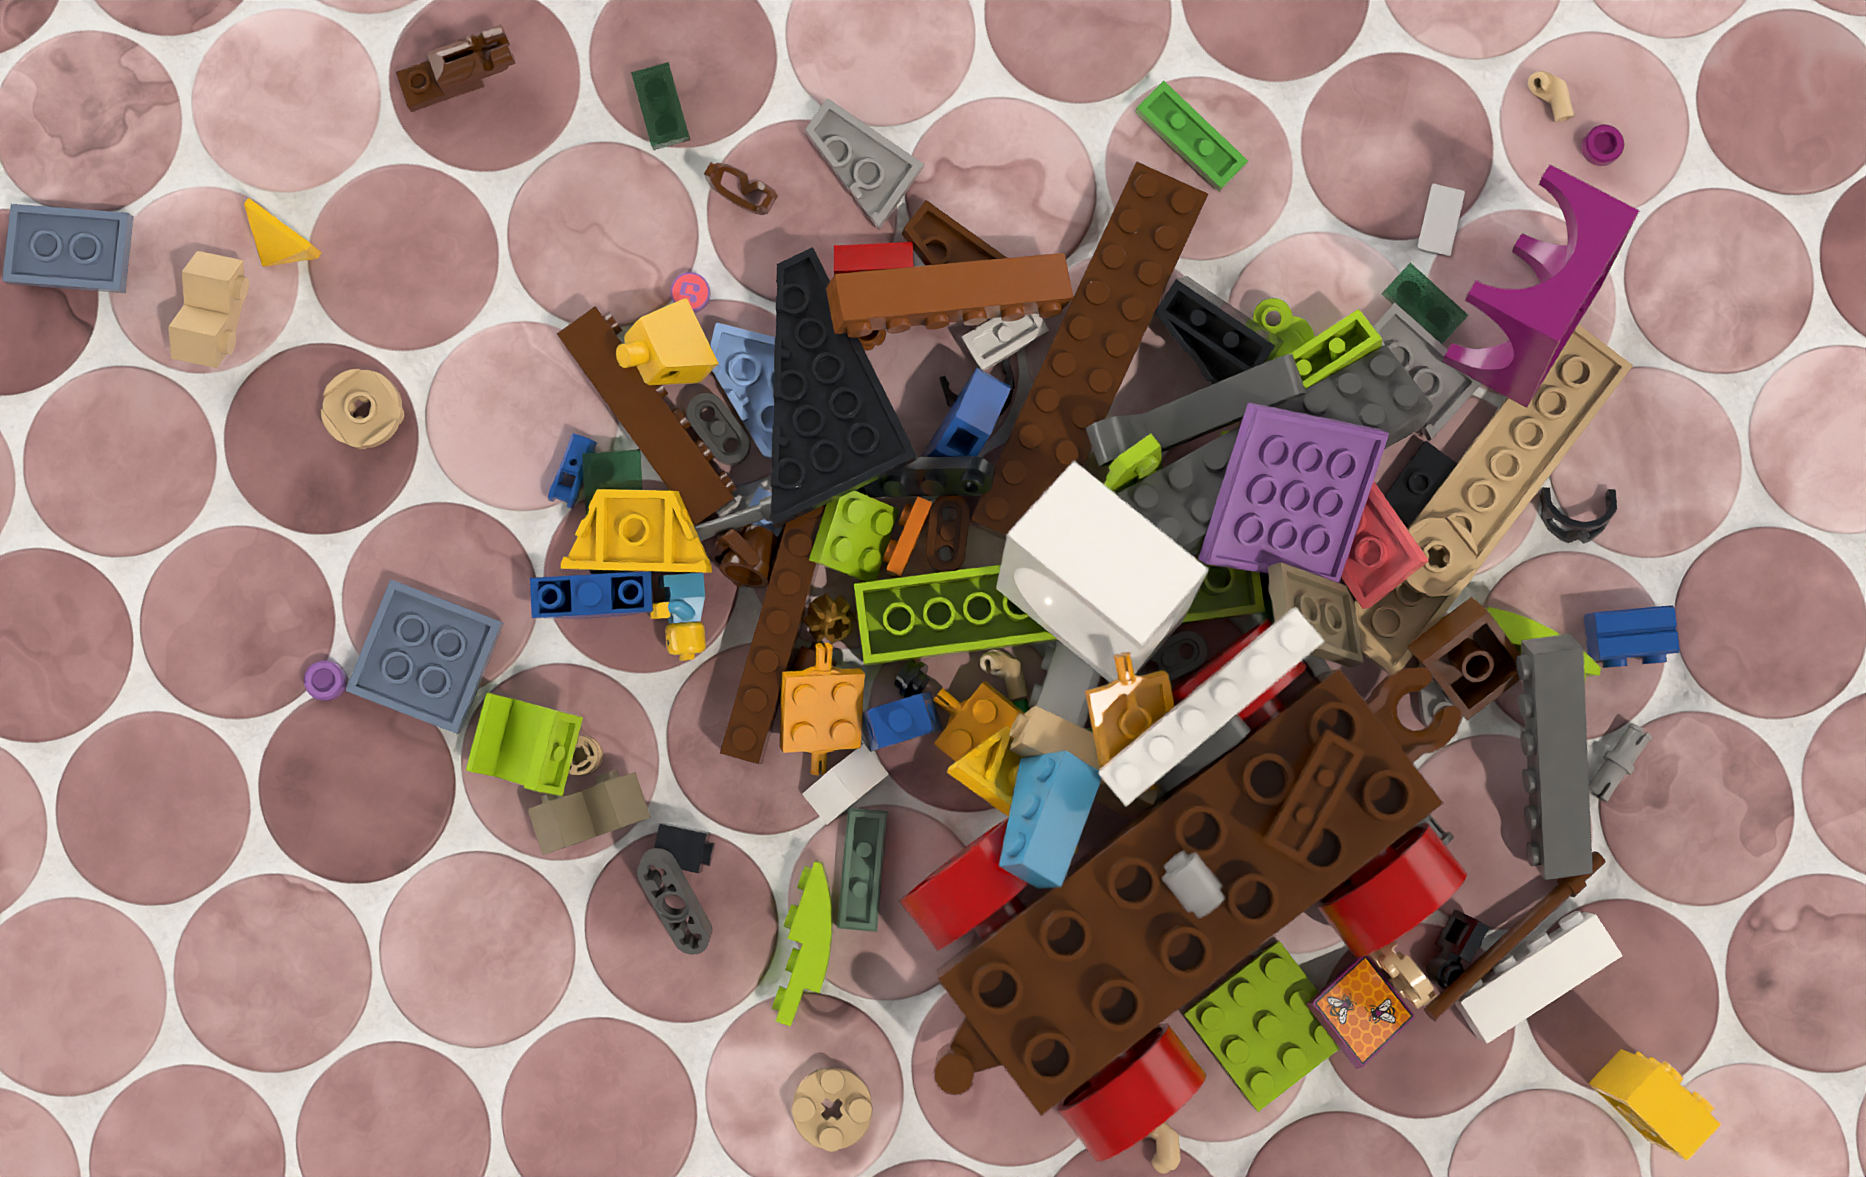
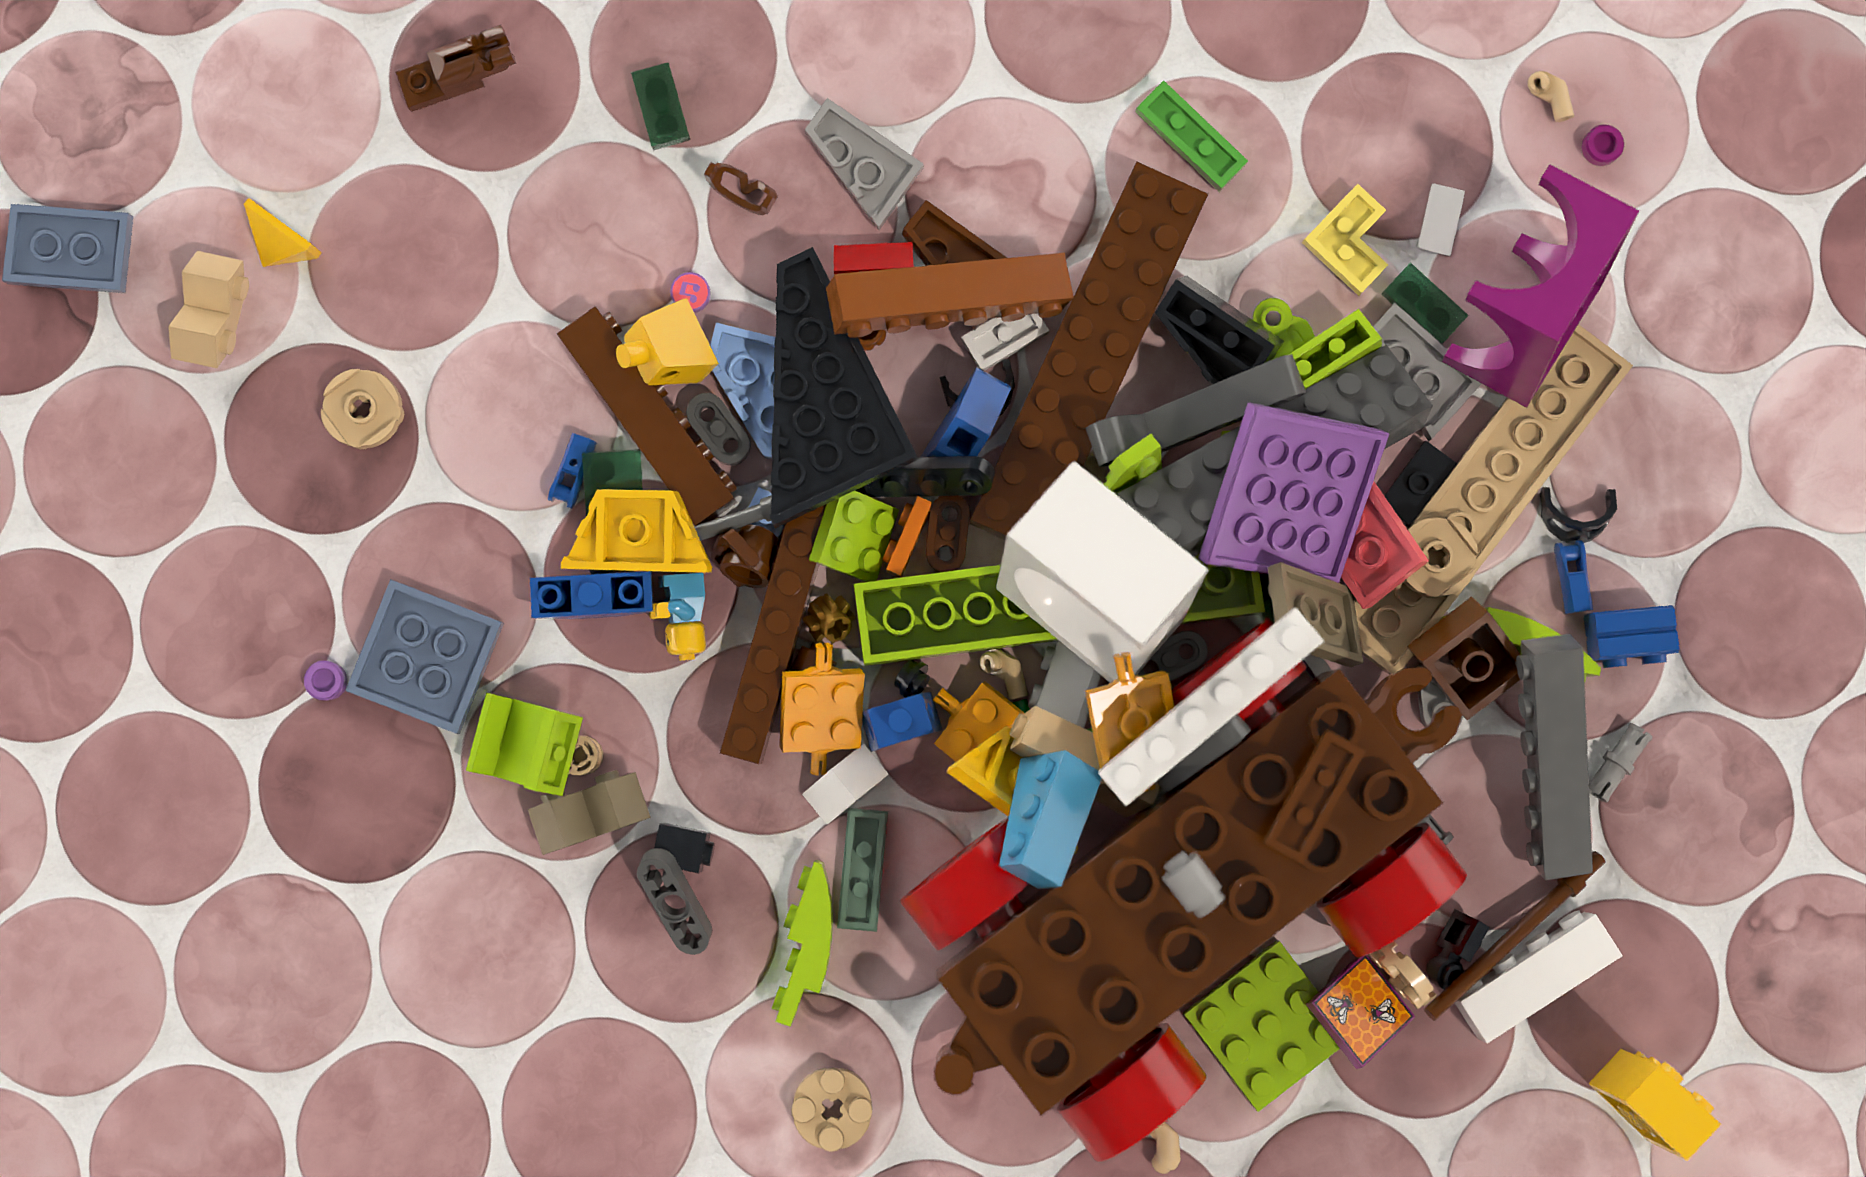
none -> light yellow plate [1302,184,1388,296]
none -> blue bar [1554,540,1593,614]

